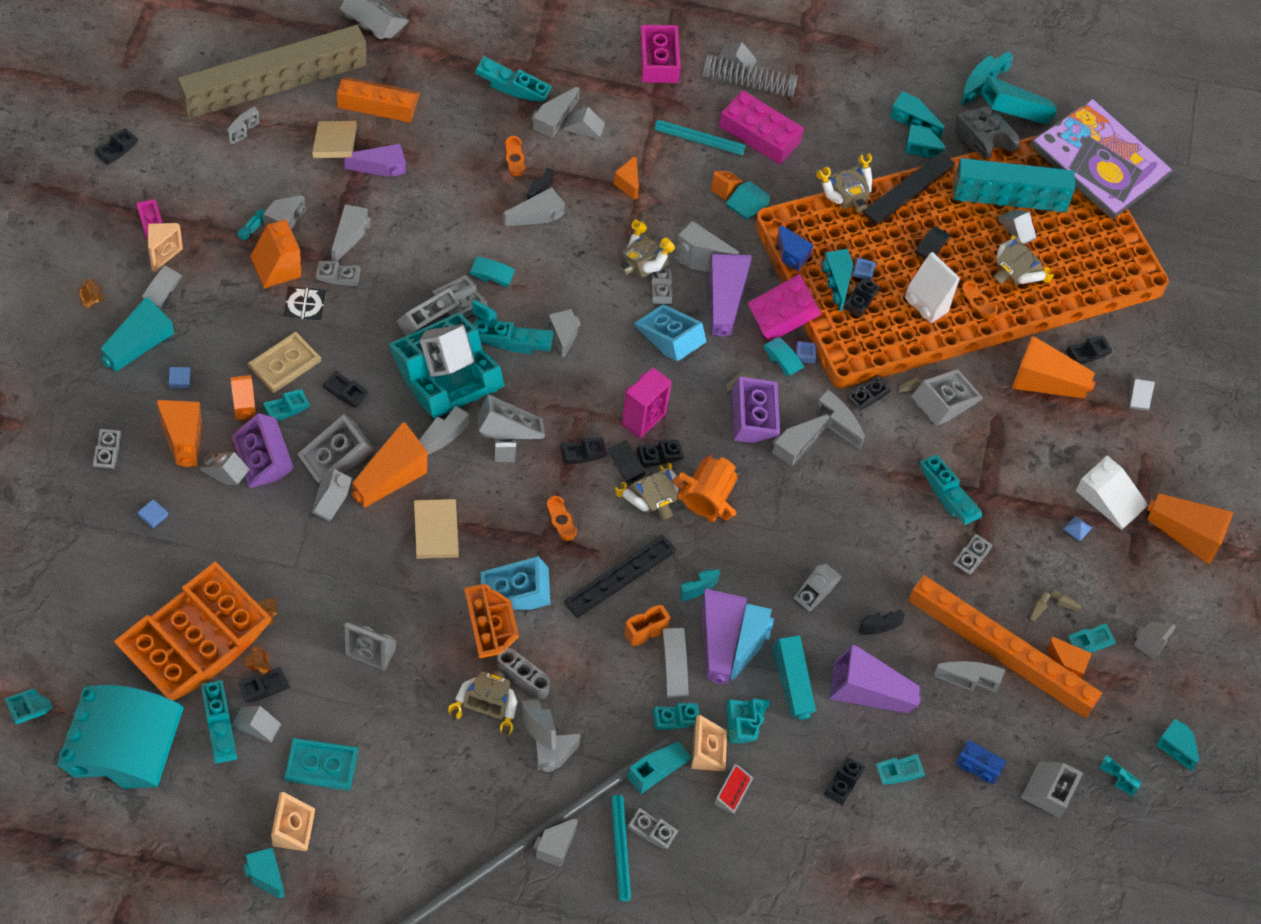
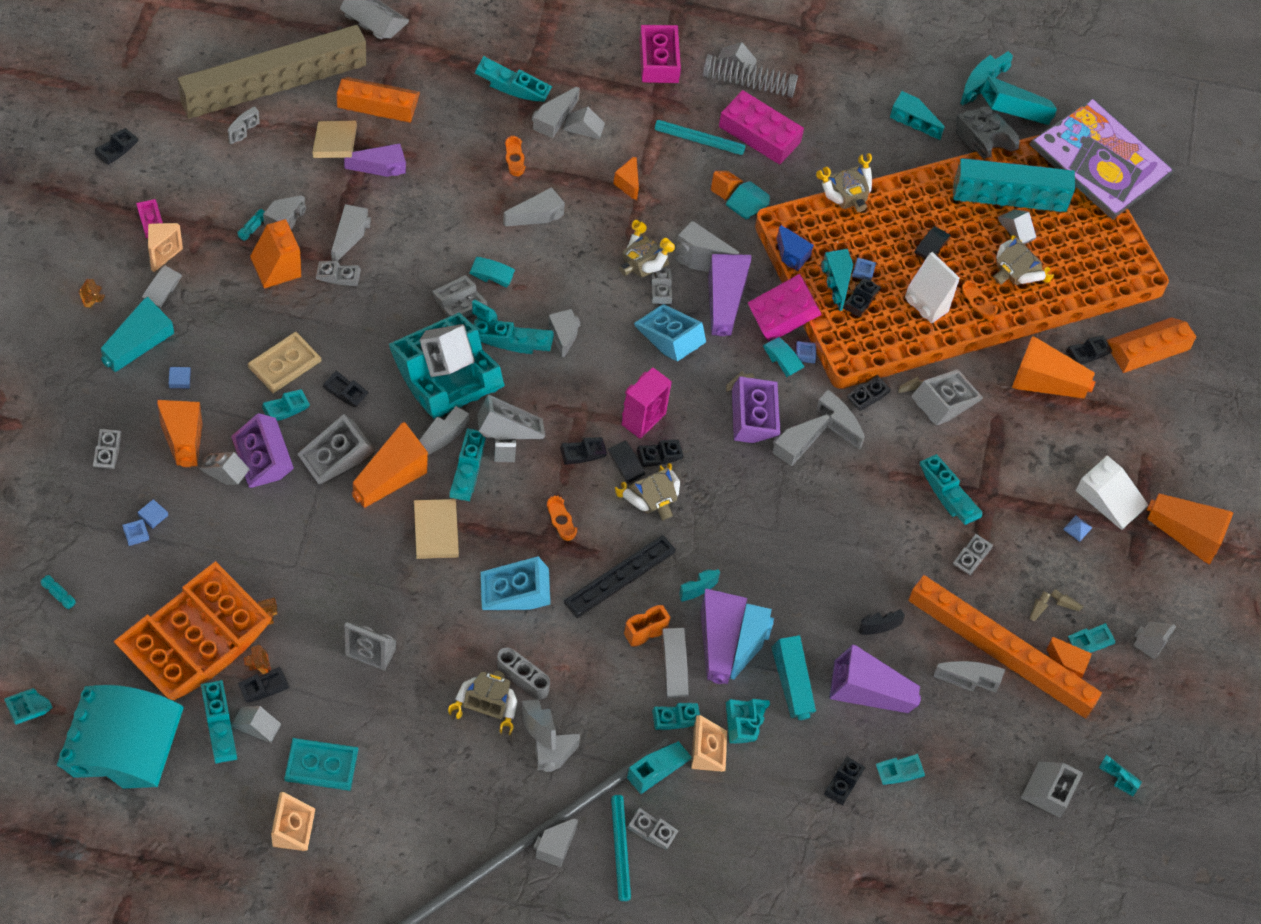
orange slope [231,375,256,420] -> none
teal slope [243,848,284,898] -> none
sticker [283,286,326,321] -> none
light grey slope [312,469,352,521] -> none
light grey slope [396,287,460,336] -> none
orange wedge [464,584,519,658] -> none
black slope [527,168,554,200] -> none
orange container [673,455,738,522] -> none
red slope [714,764,753,815] -> none
light grey slope [794,564,842,612] -> none
black tile [863,152,955,226] -> none
teal slope [905,124,945,159] -> none
blue bracket [956,740,1007,785] -> none
slope [1129,373,1155,411] -> none
teal slope [1156,719,1200,771] -> none
none -> teal axle [41,575,76,609]
none -> medium blue tile [122,519,149,546]
none -> teal slope [450,428,486,502]
none -> orange slope [1106,317,1196,373]

